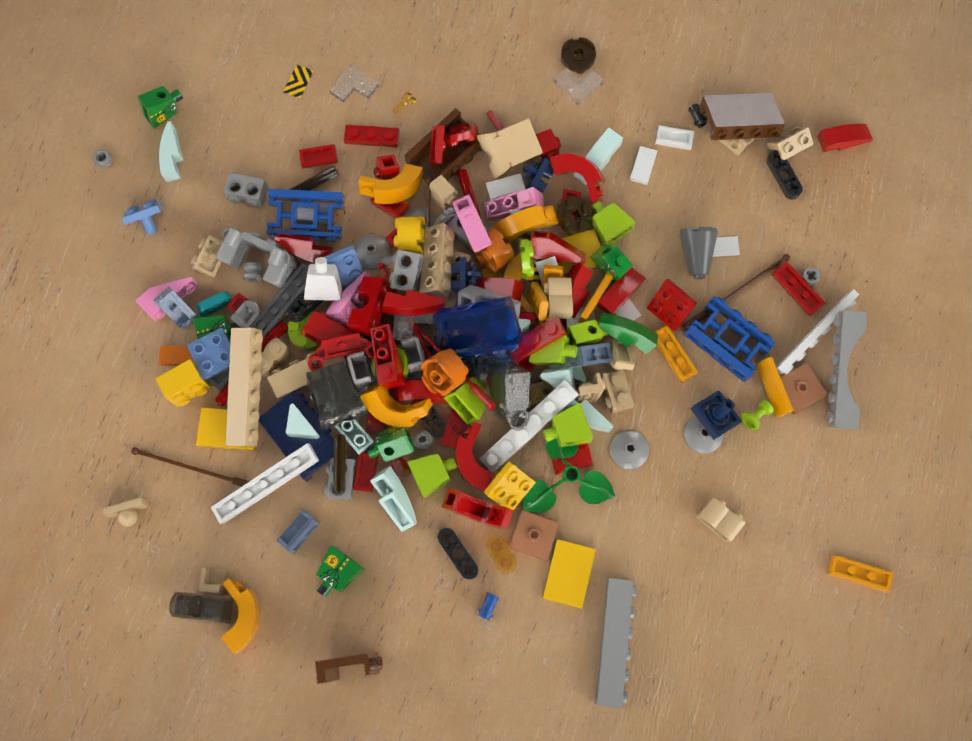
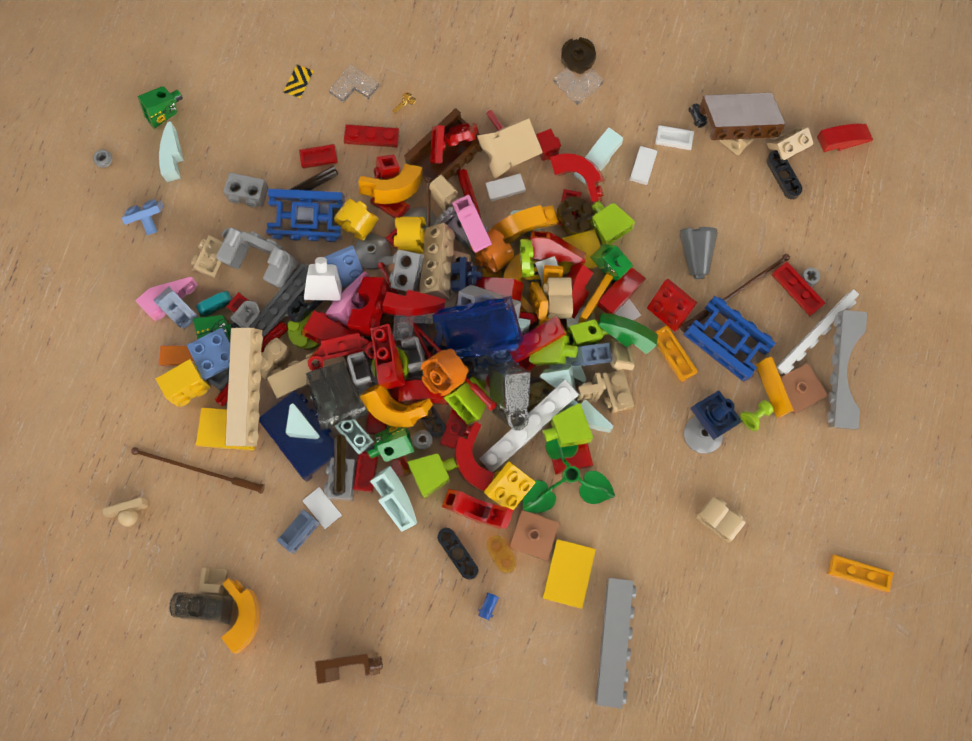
white plate [211,443,320,524] -> none
light grey wheel [243,262,263,283] -> none
red slope [274,233,333,263] -> none
green torso [316,545,364,597] -> none
bright pink slope [485,187,544,220] -> none
dark blue hips [523,158,554,193] -> none
light grey dish [610,431,649,469] -> none
white sticker [713,236,740,257] -> none
none -> white sticker [302,487,342,529]
none -> yellow brick [334,198,379,241]

